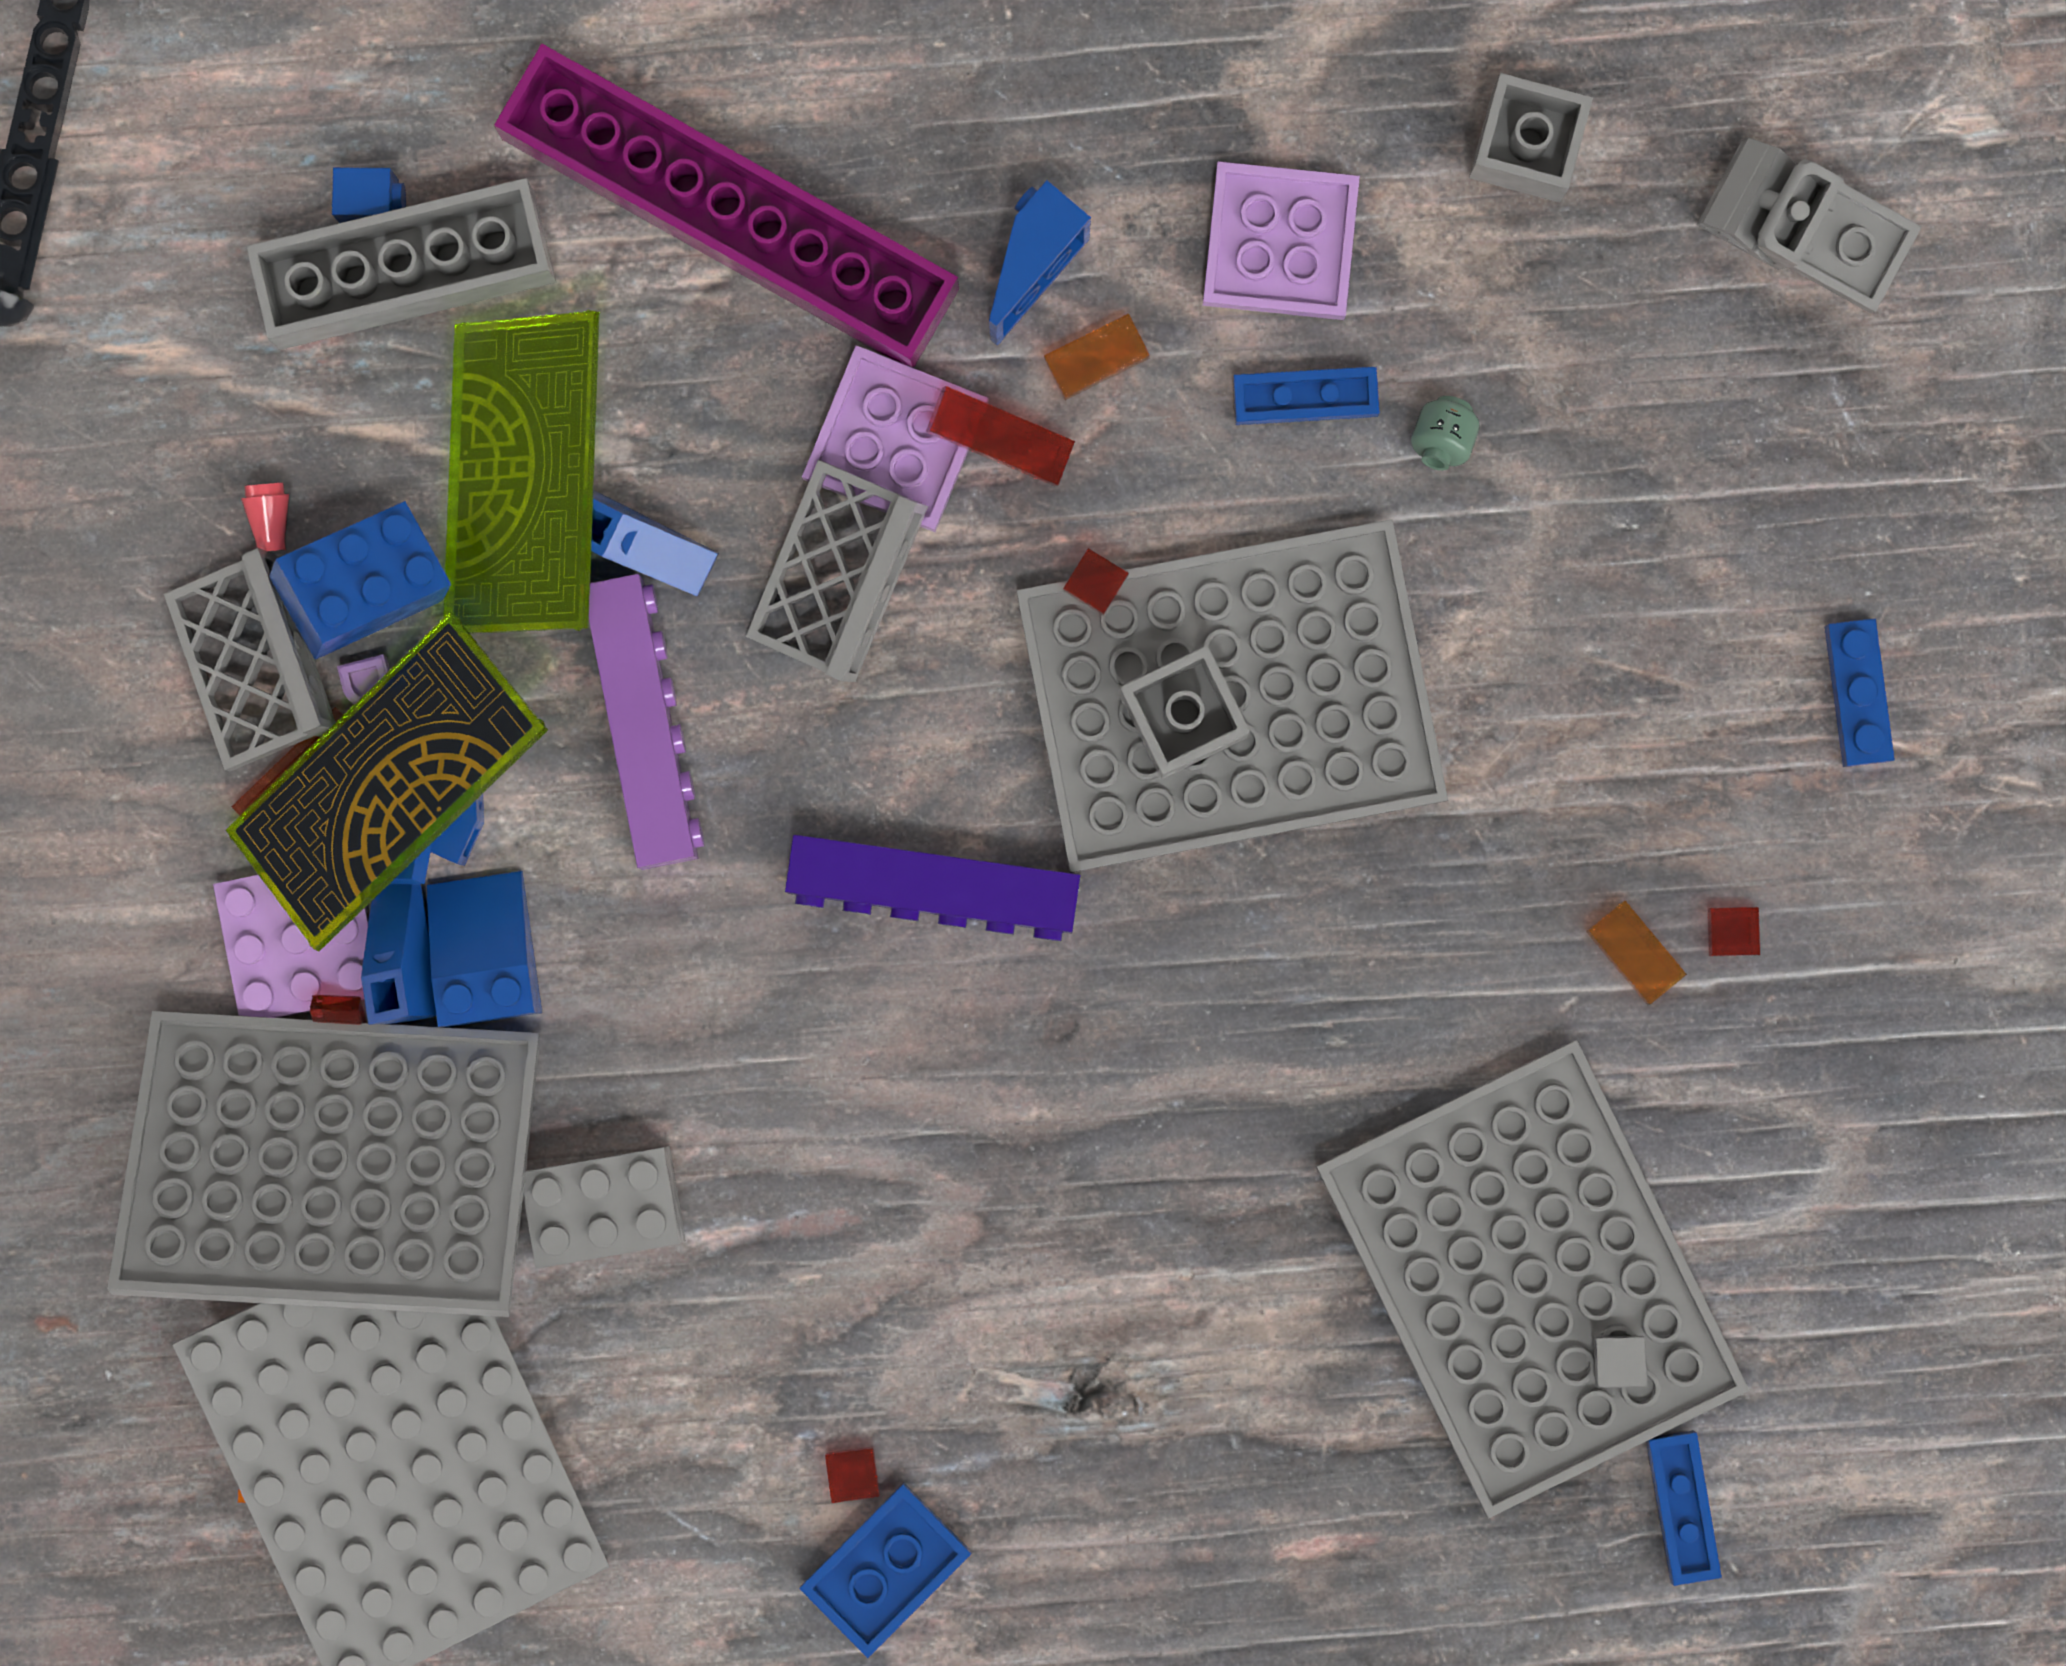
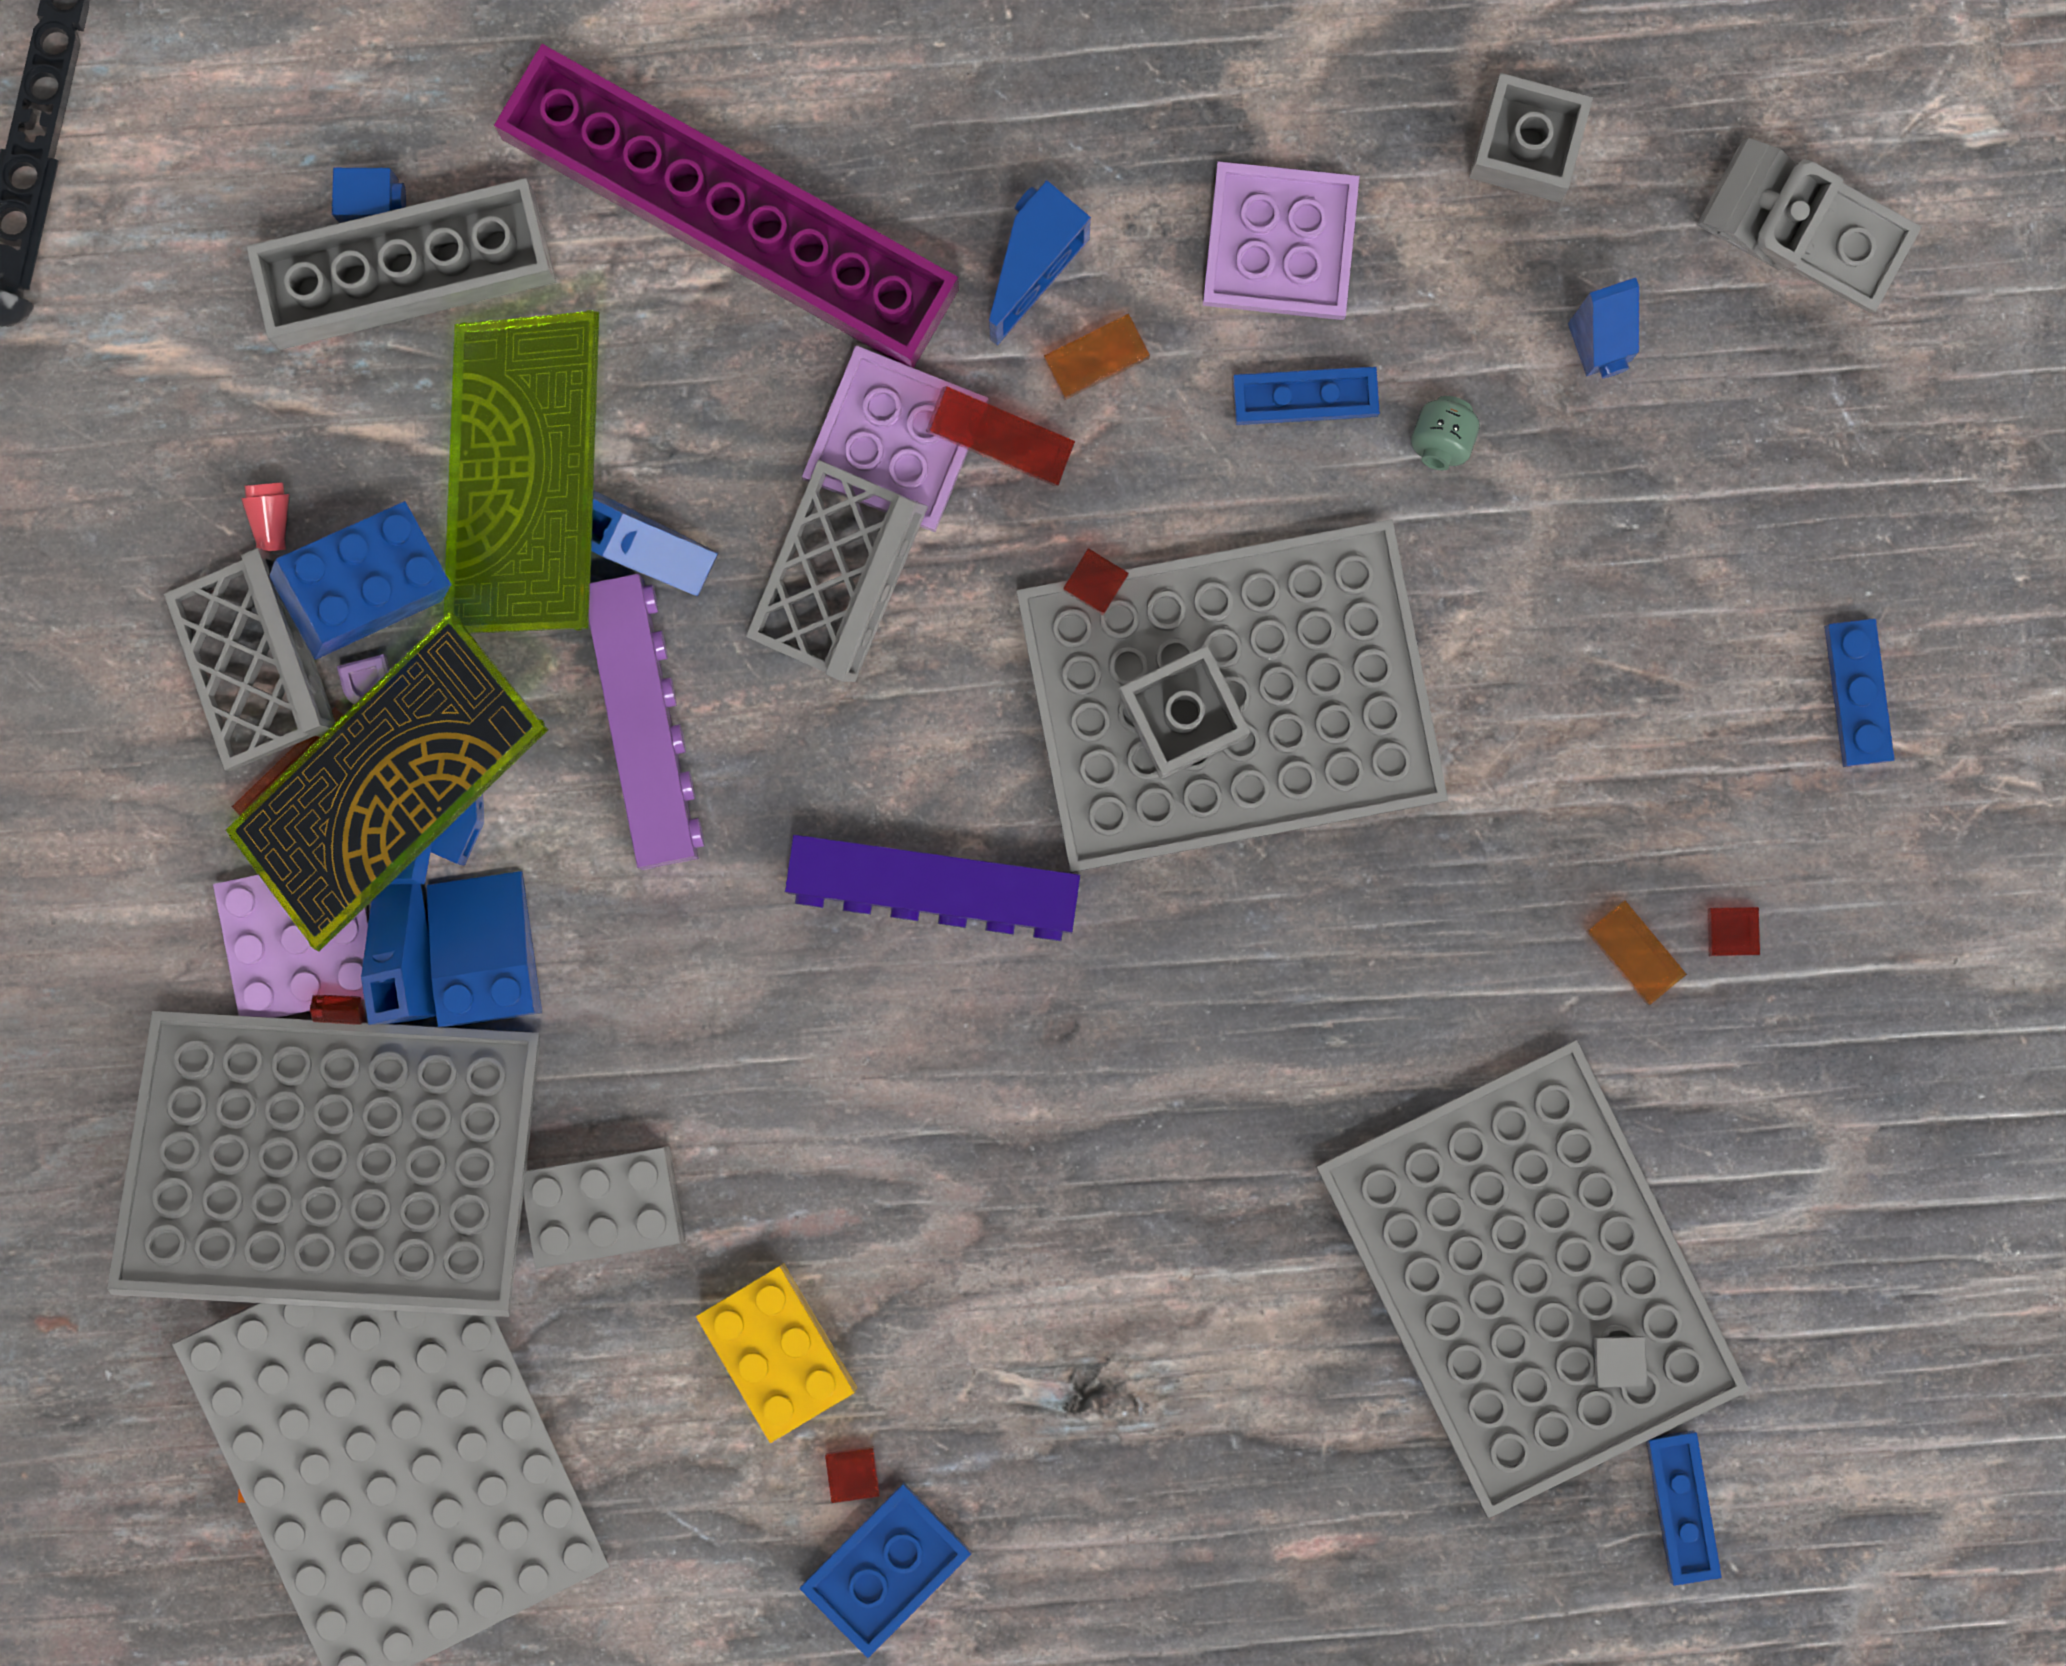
none -> yellow brick [696,1263,857,1443]
none -> blue slope [1568,277,1639,379]

